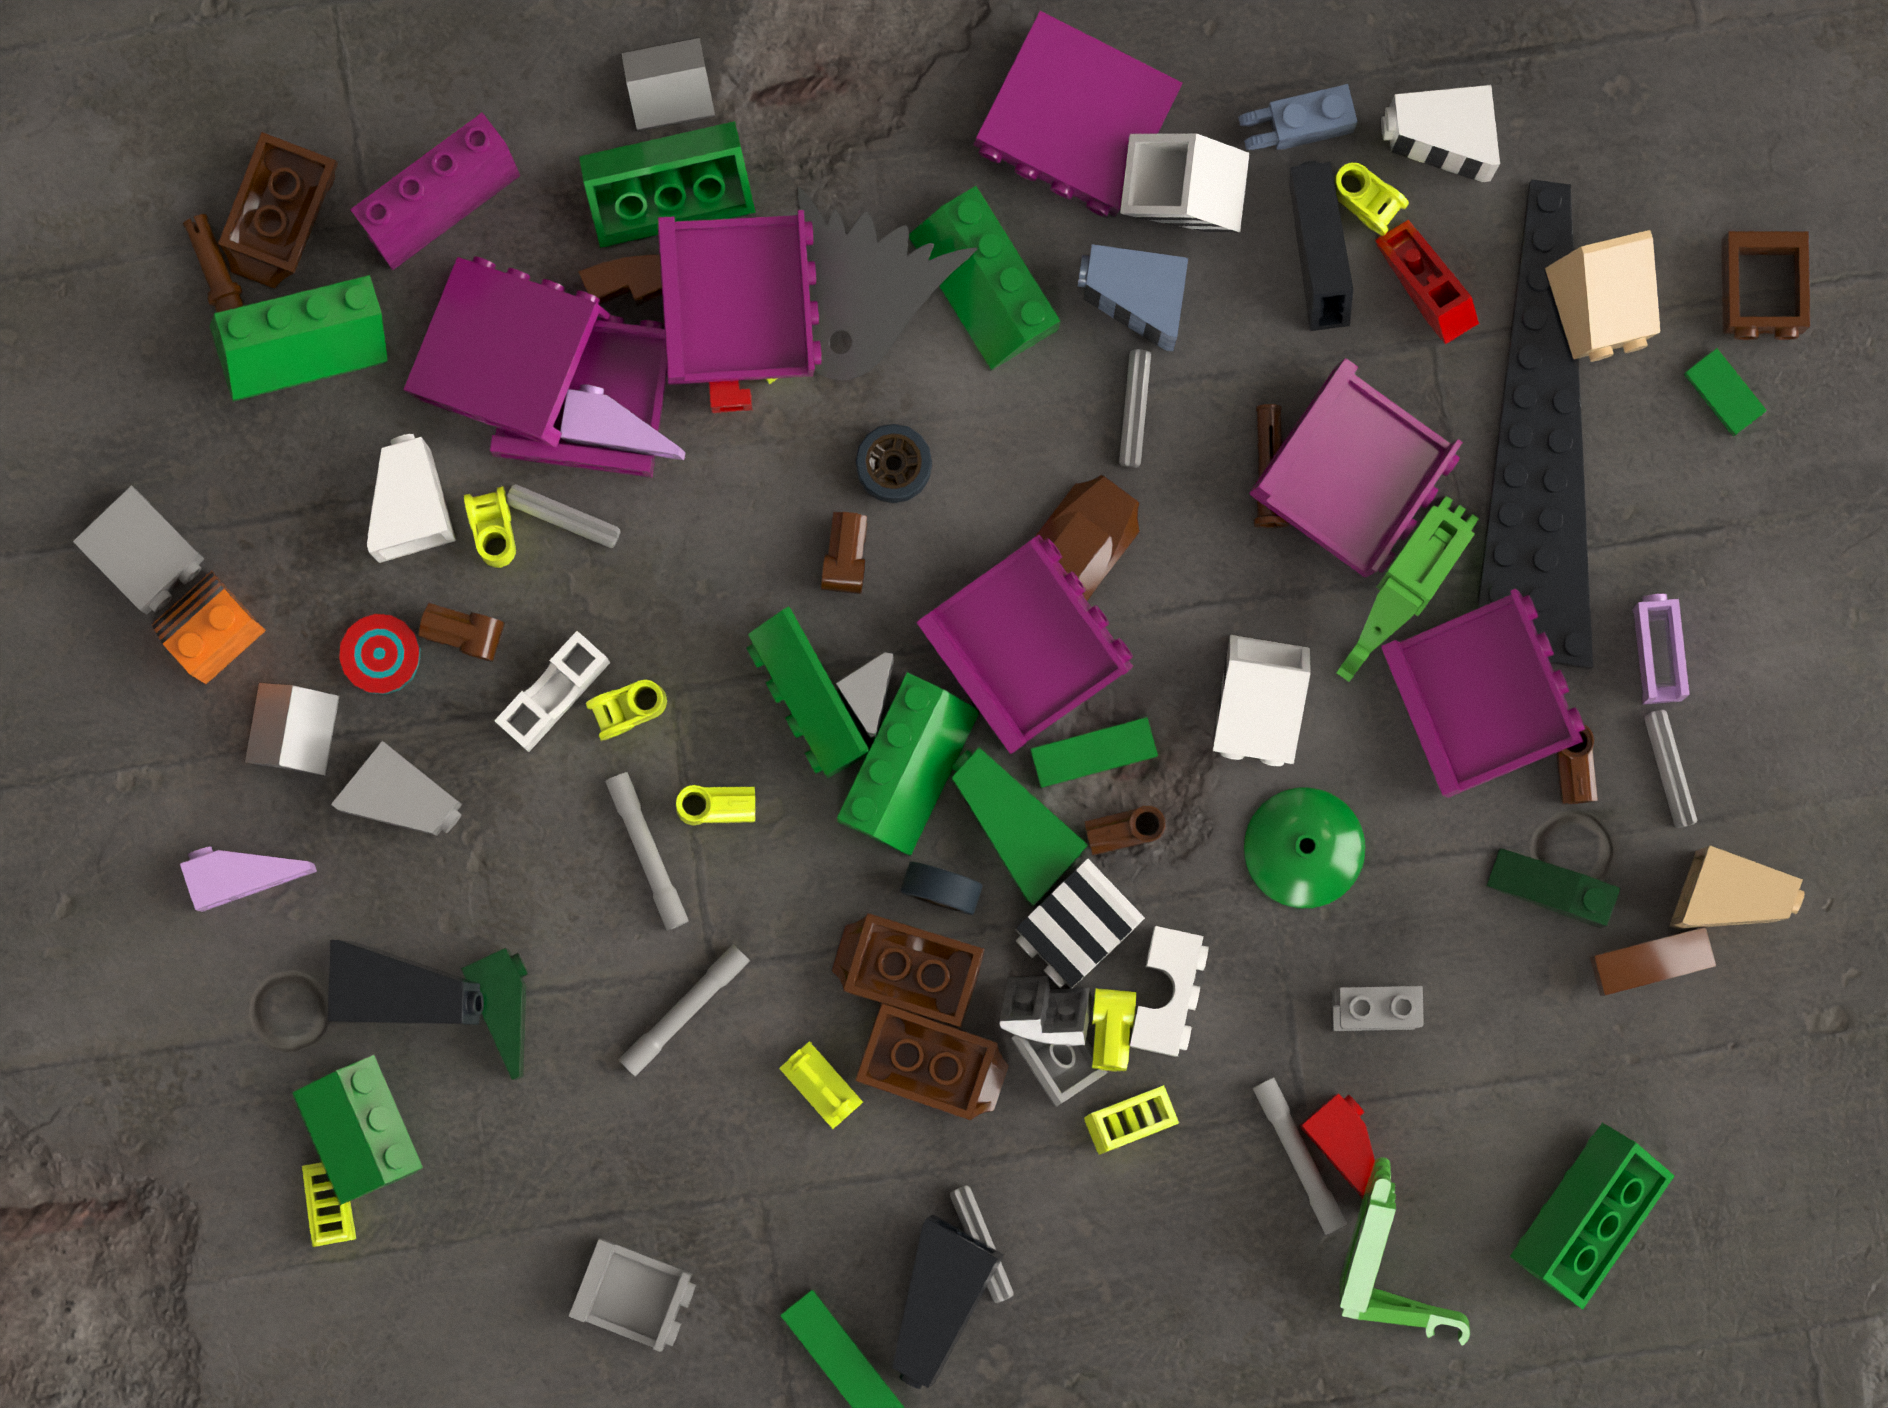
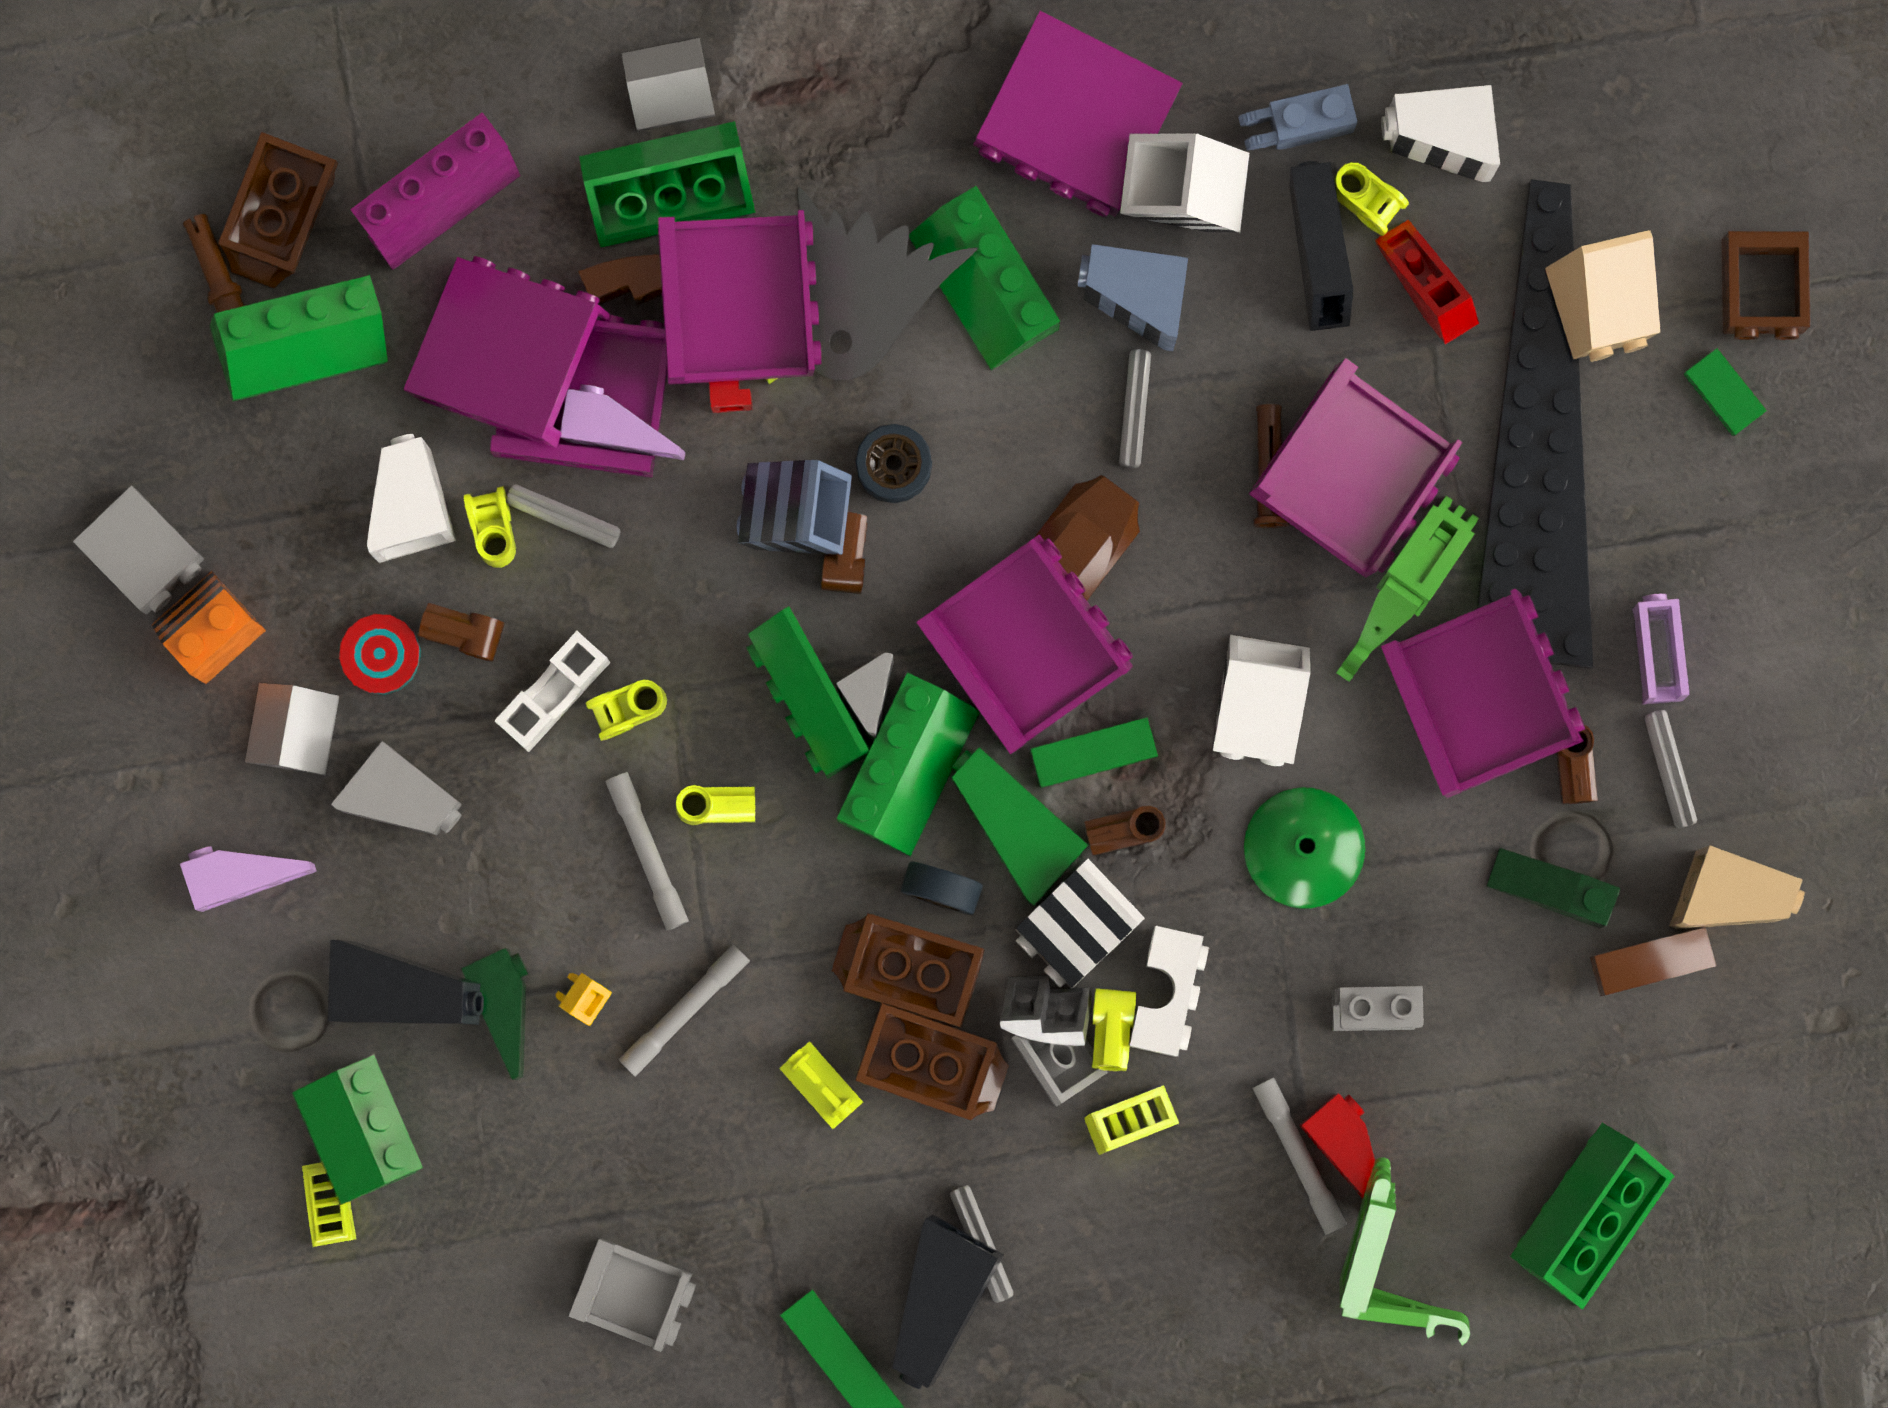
none -> yellow tile [555,973,612,1026]
none -> sand blue slope [737,460,852,555]

